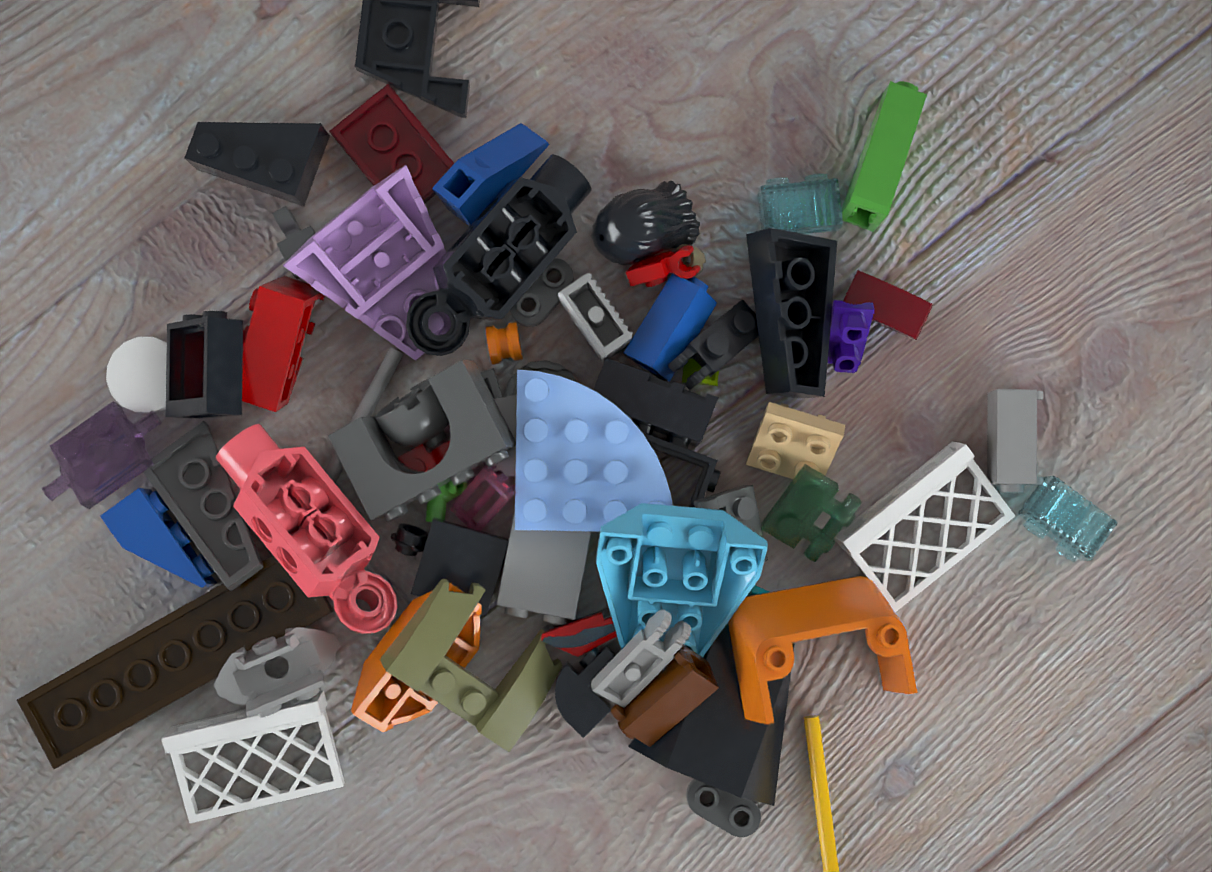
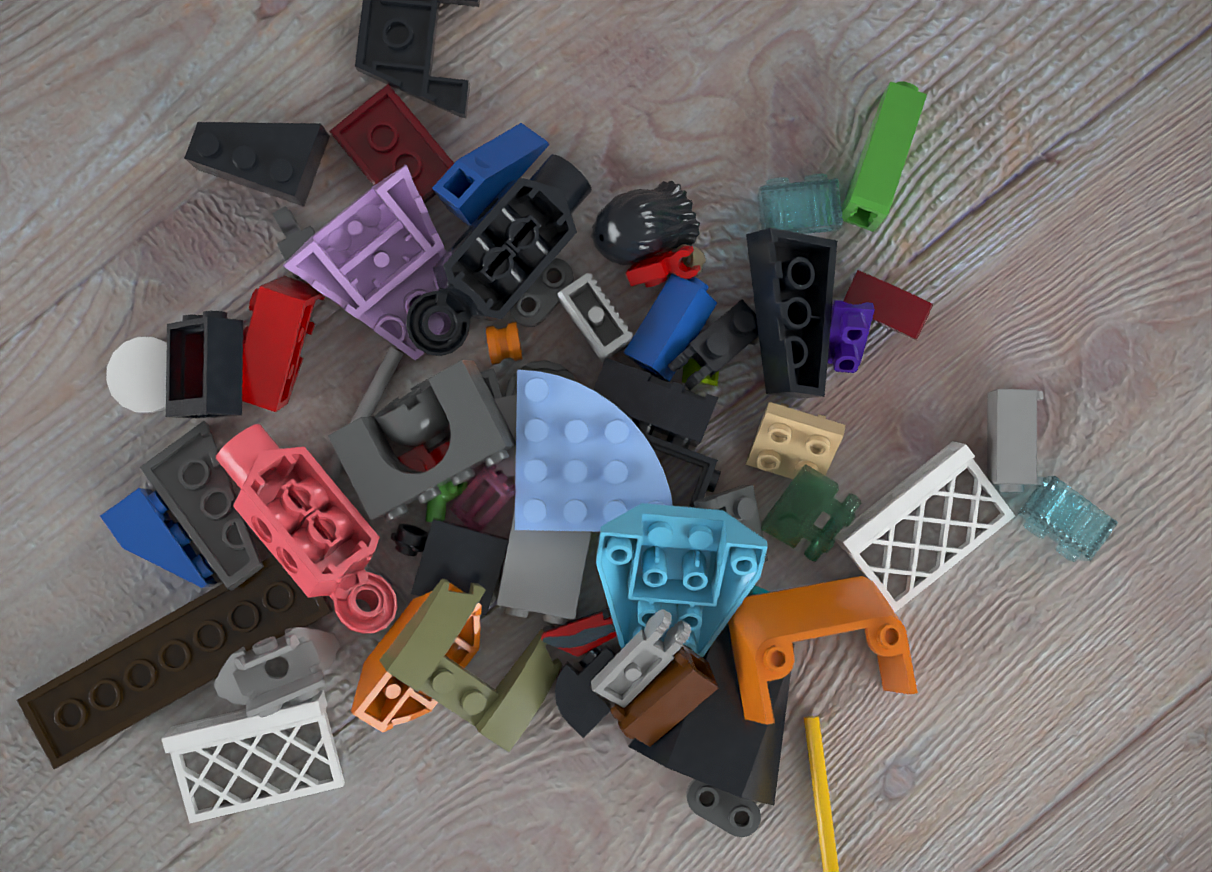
clear purple plate [42,401,162,509] -> none

